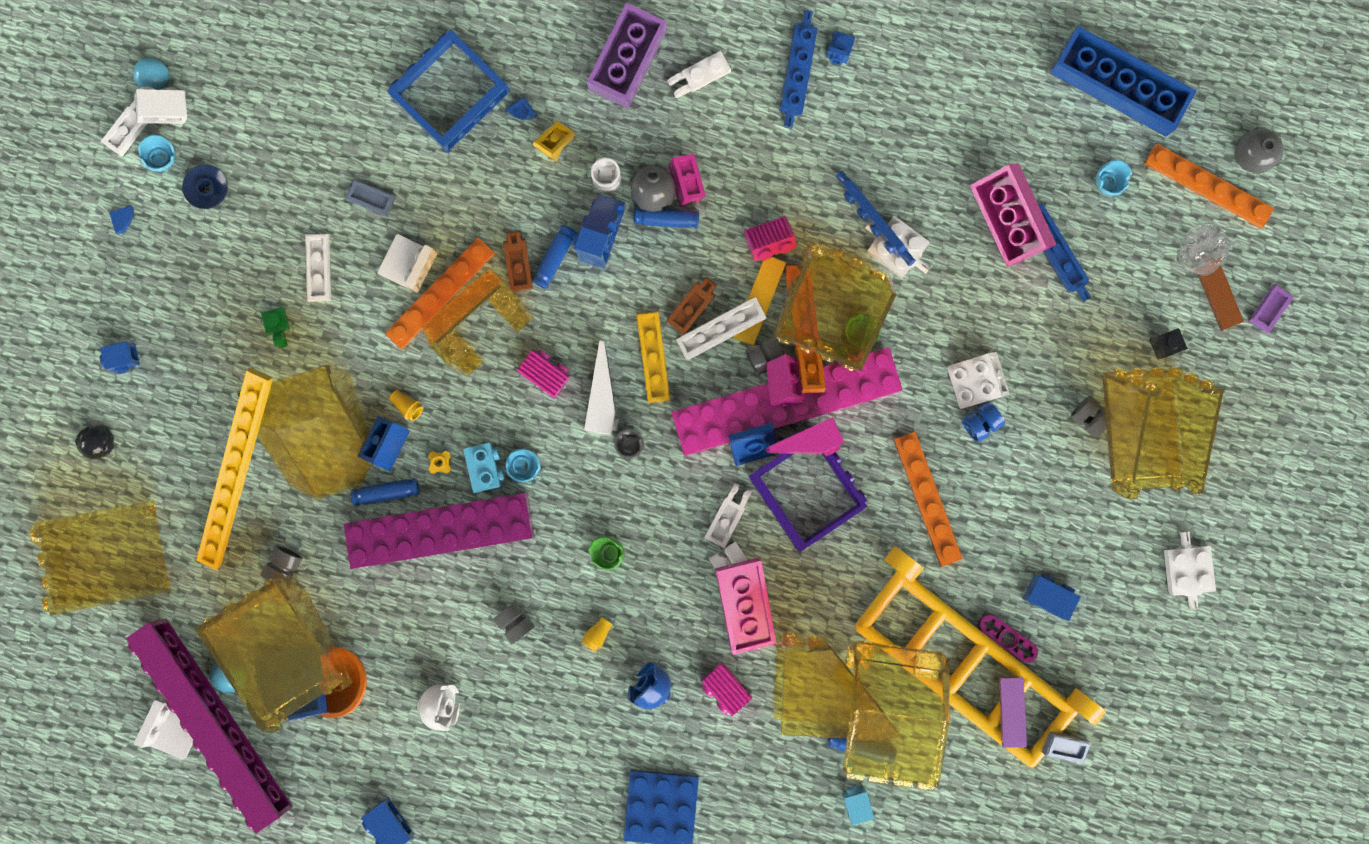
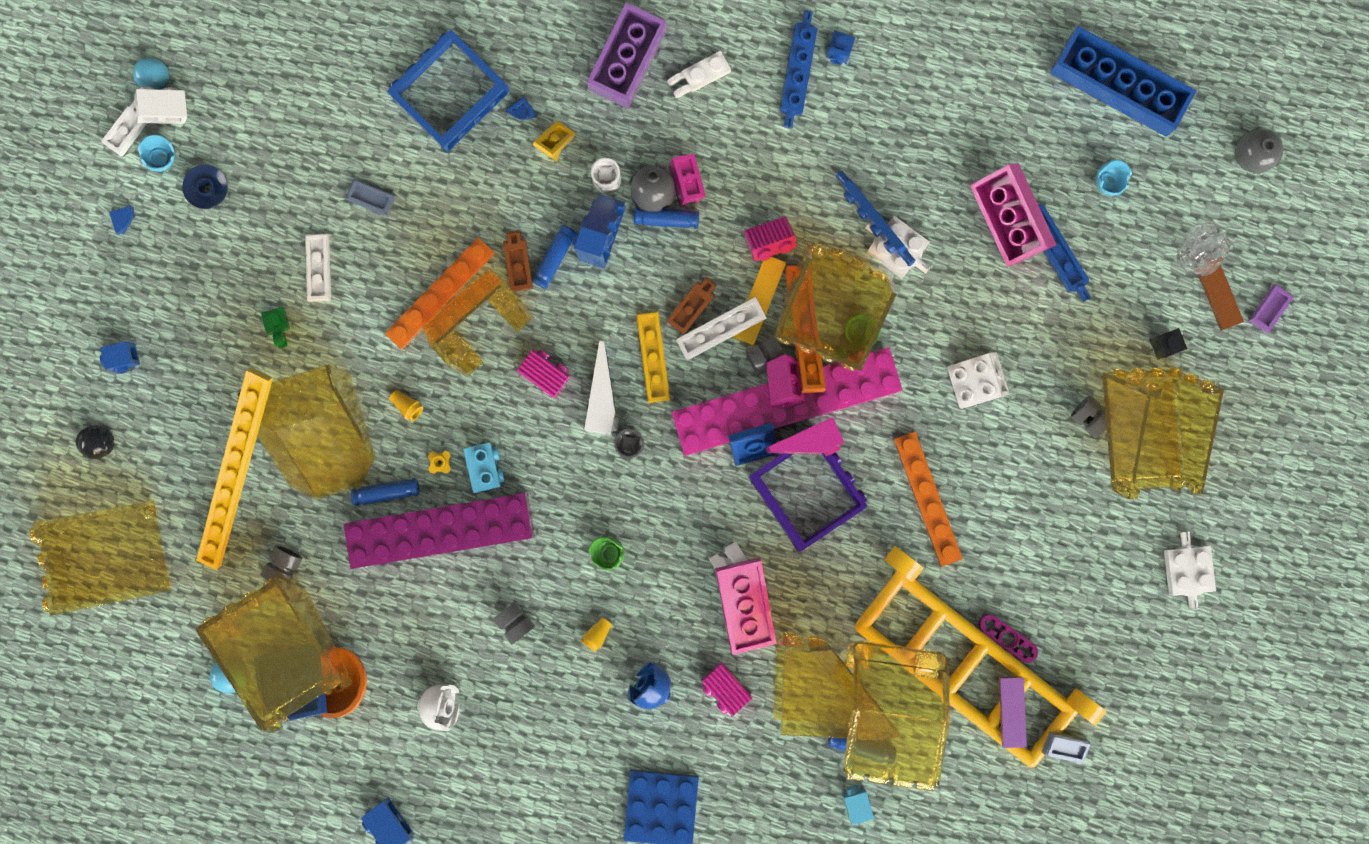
magenta brick [125,618,293,834] -> none
white bracket [134,699,193,760] -> none
blue brick [357,416,410,471] -> none
white bracket [378,234,438,293] -> none
medium azure hair [505,448,541,483] -> none
white hinge [704,483,752,548] -> none
blue wheel [961,401,1005,443] -> none
blue brick [1022,573,1081,621] -> none
orange plate [1144,143,1274,228] -> none

